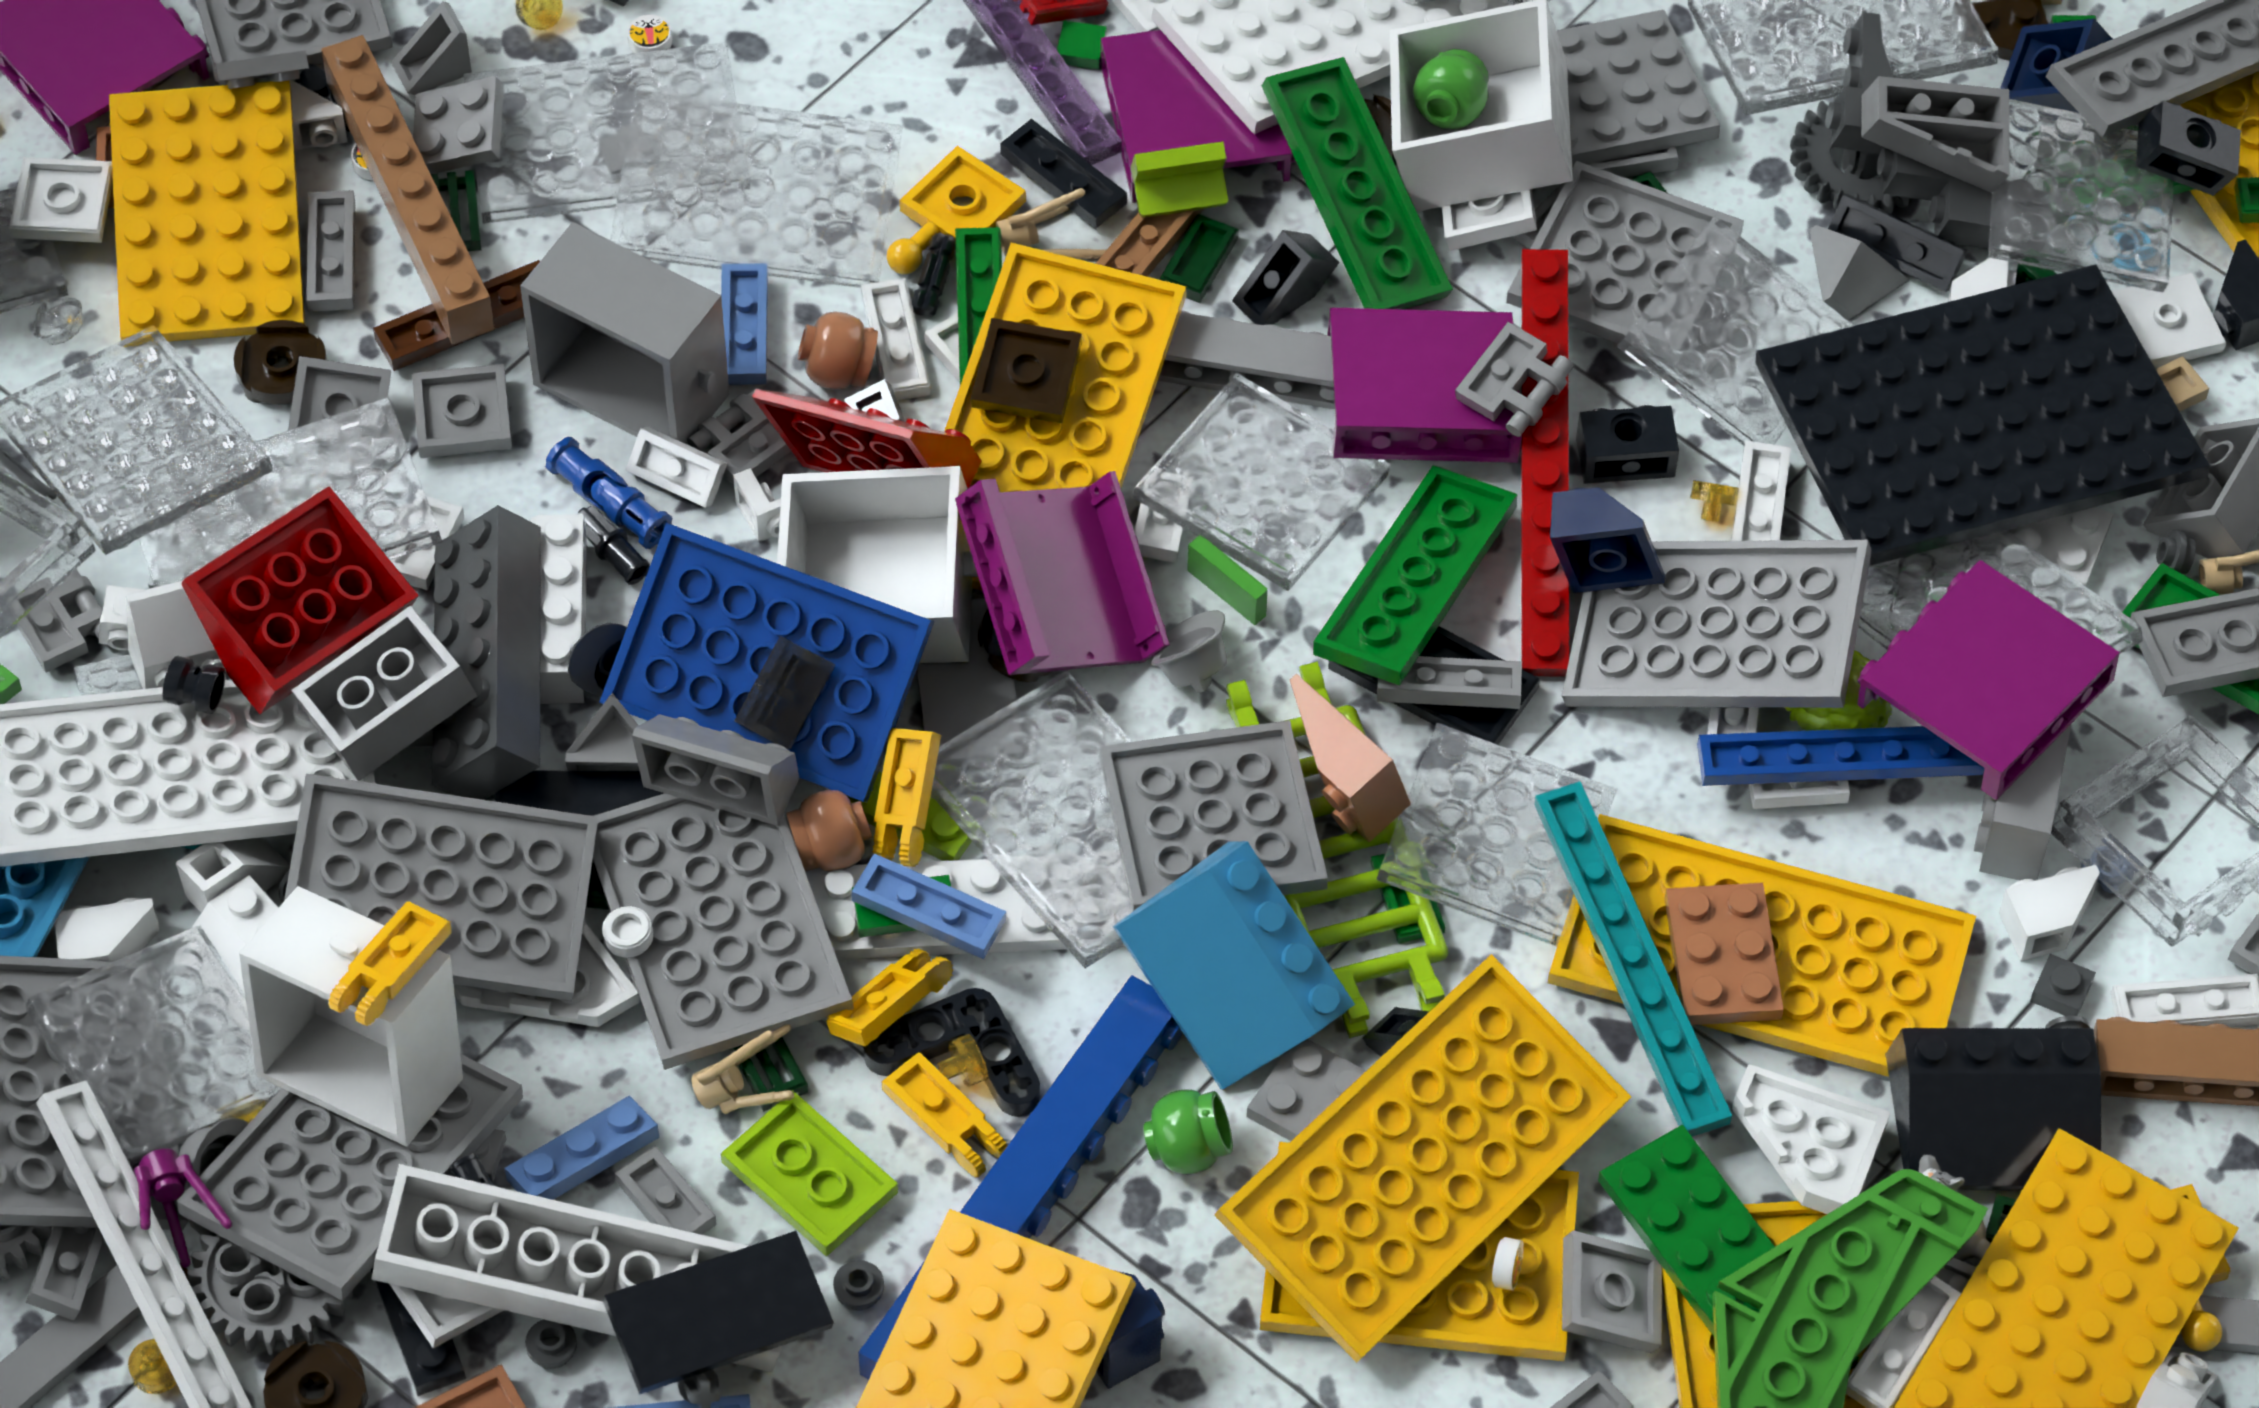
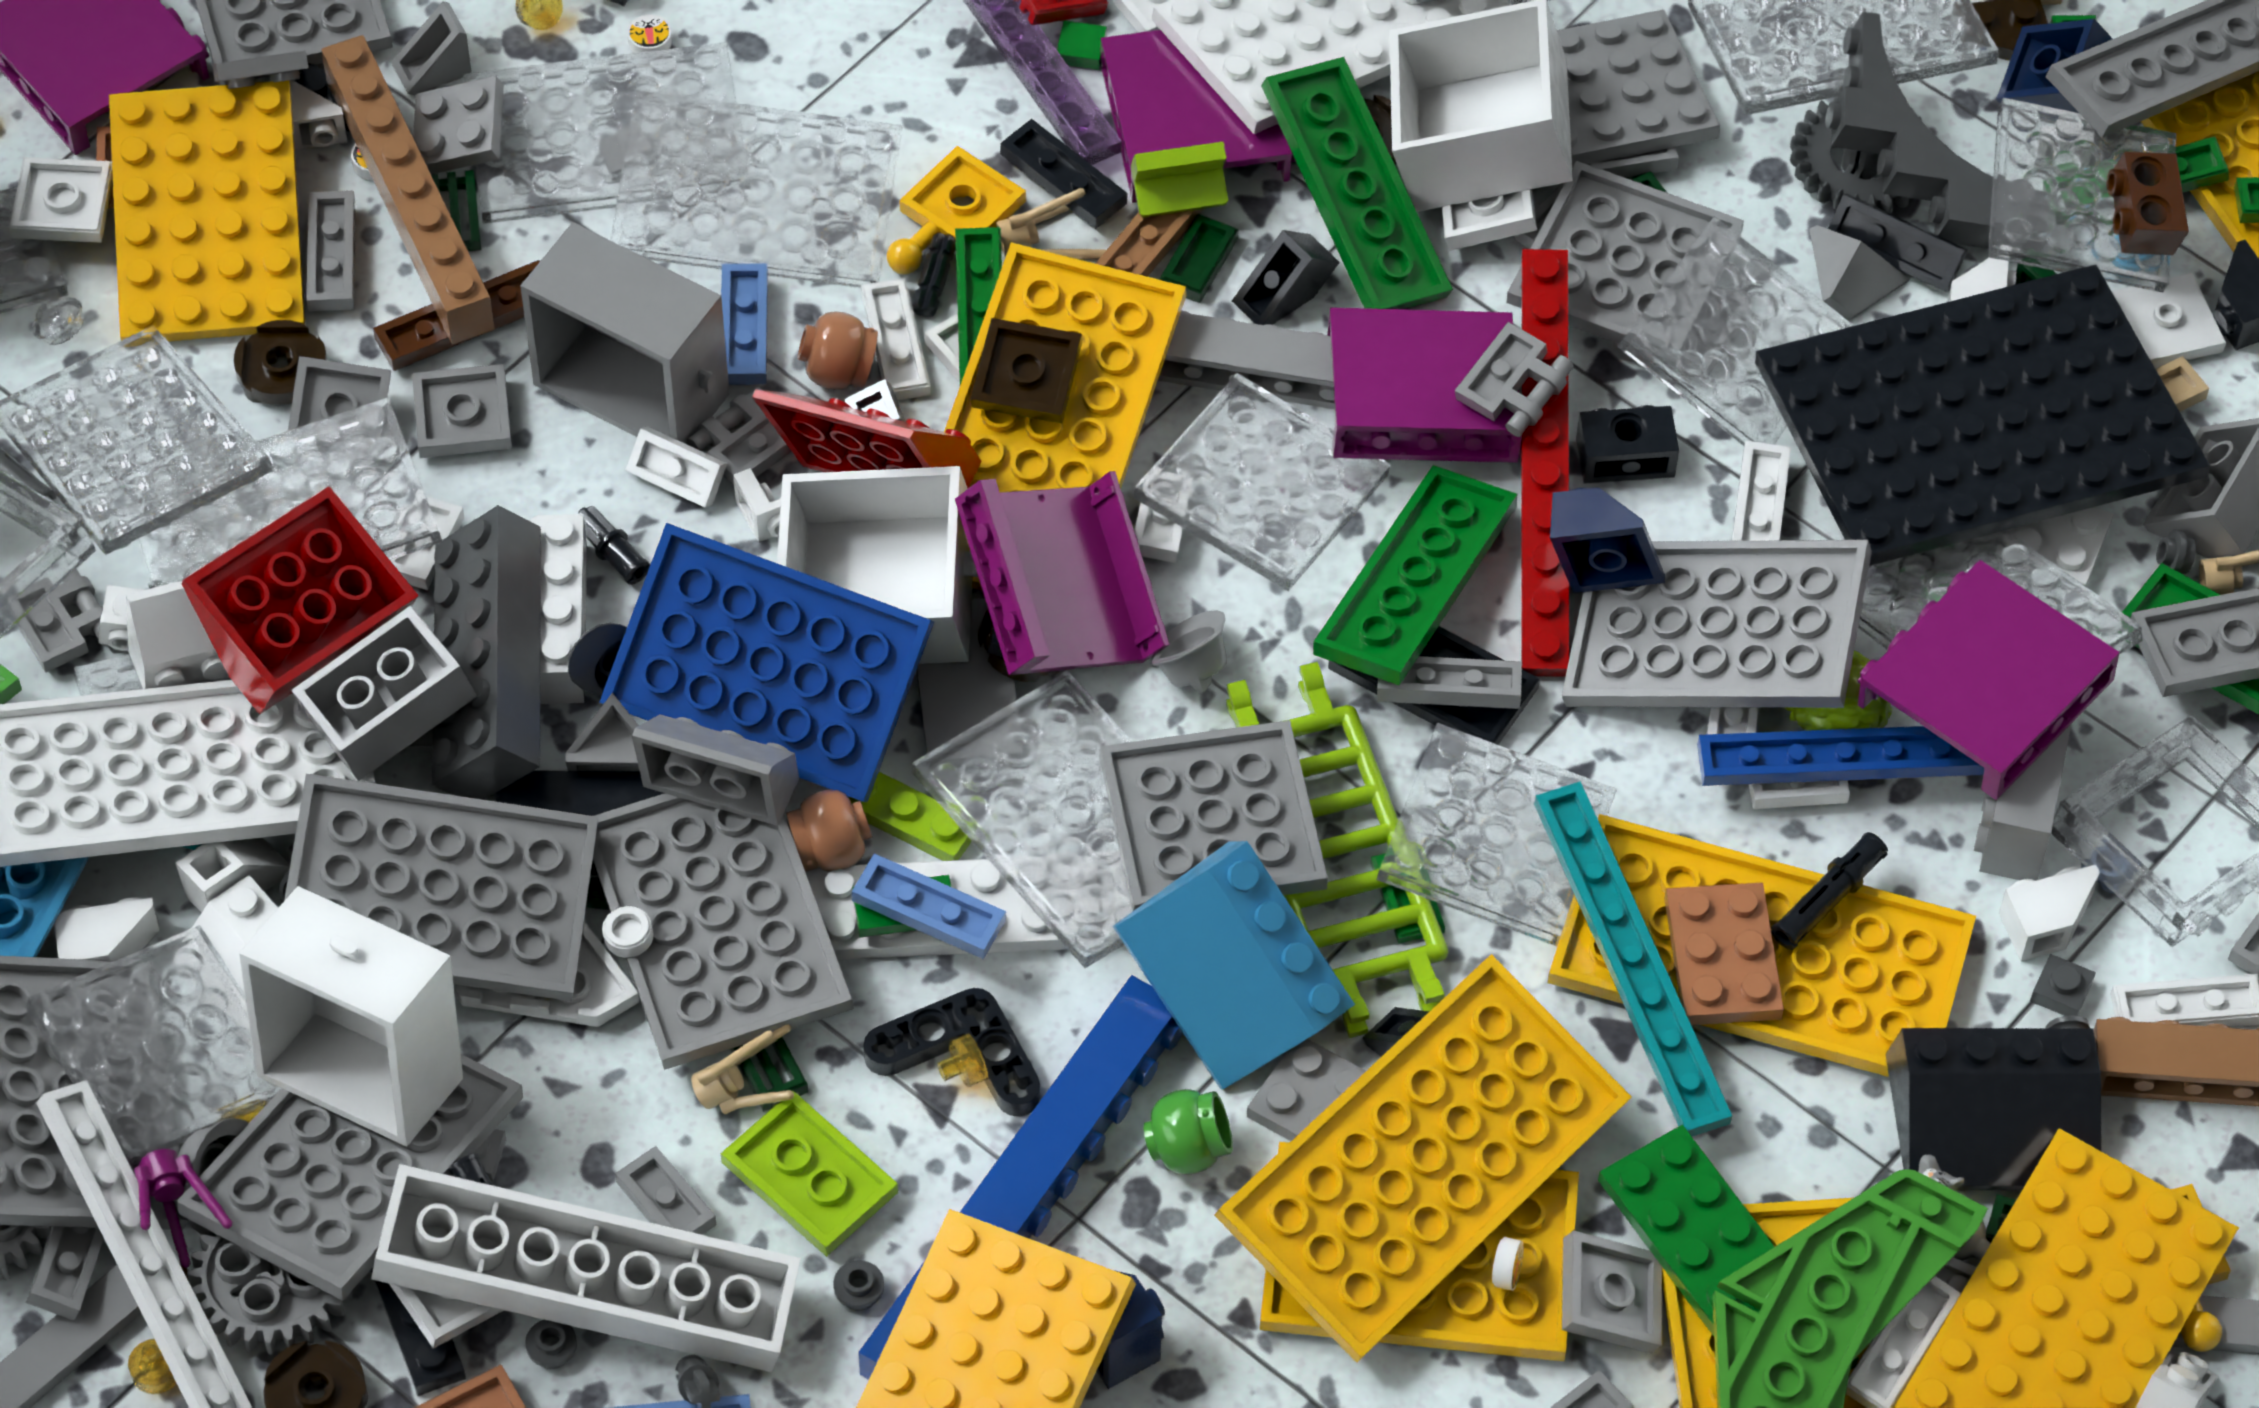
black wheel [162,656,226,714] -> none
yellow hinge [328,901,452,1026] -> none
medium blue plate [505,1095,659,1200] -> none
blue piece [545,437,673,549] -> none
black tile [603,1231,834,1395] -> none
clear smoke hinge [734,636,836,749] -> none
yellow hinge [826,949,954,1047] -> none
yellow hinge [872,728,941,867] -> none
yellow hinge [881,1052,1008,1178] -> none
bright green tile [1187,535,1268,625] -> none
slope [1290,673,1411,842] -> none
bright green piece [1413,49,1489,130] -> none
clear yellow tile [1690,480,1739,522] -> none
white plate [1732,1064,1891,1214] -> none
light grey wedge [1862,76,2010,193] -> none
black brick [2136,101,2241,196] -> none
none -> black pin [1771,832,1888,950]
none -> reddish brown brick [2107,151,2189,255]

